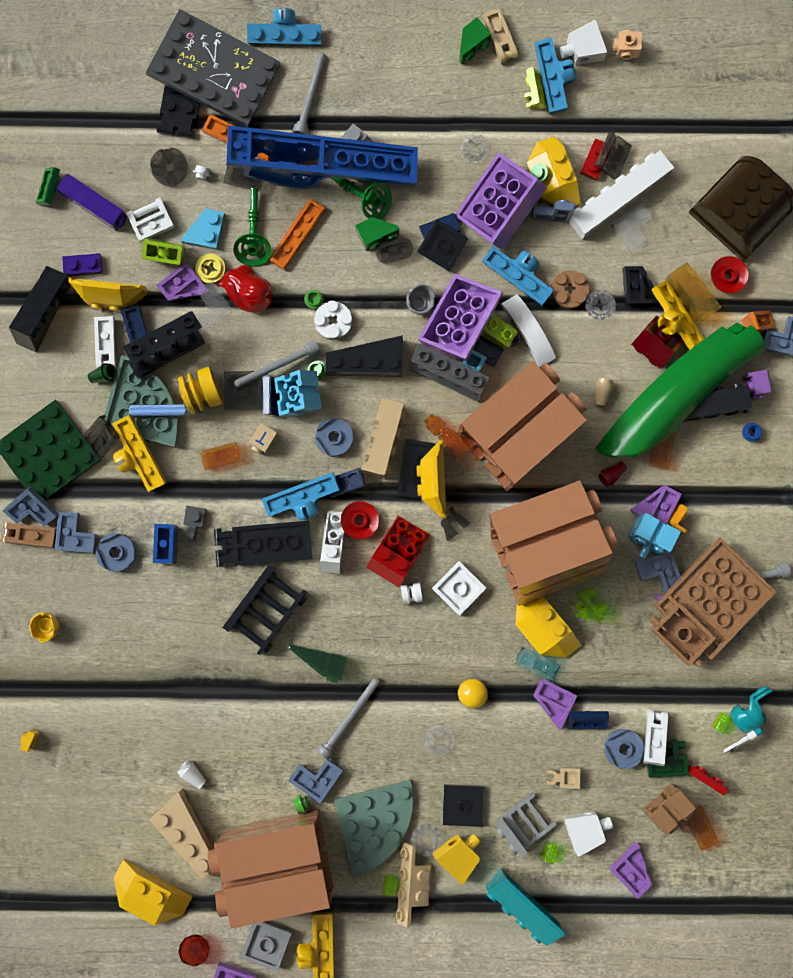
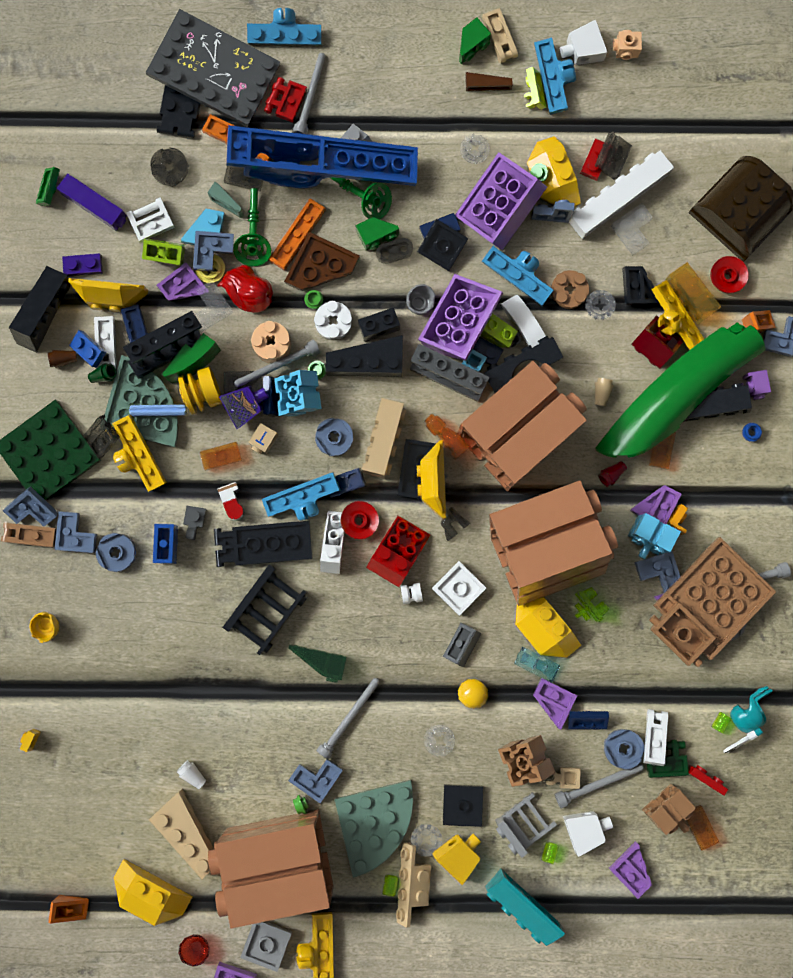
white plate [193,165,211,180] -> none
none -> reddish brown cone [48,350,77,368]
none -> orange slope [48,895,89,924]
none -> blue plate [69,330,107,368]
none -> green slope [162,333,221,384]
none -> sand blue plate [193,231,234,271]
none -> sand green slope [207,182,244,218]
none -> leg [217,482,244,520]
none -> torso [219,385,269,429]
none -> light nougat brick [251,321,291,363]
none -> red plate [264,77,307,123]
none -> reddish brown plate [284,232,360,291]
none -> black brick [358,307,400,342]
none -> dark grey slope [443,623,481,667]
none -> reddish brown piece [465,72,513,91]
none -> black arch [484,336,564,393]
none -> medium nougat brick [498,735,555,787]
none -> light grey piece [554,763,644,809]

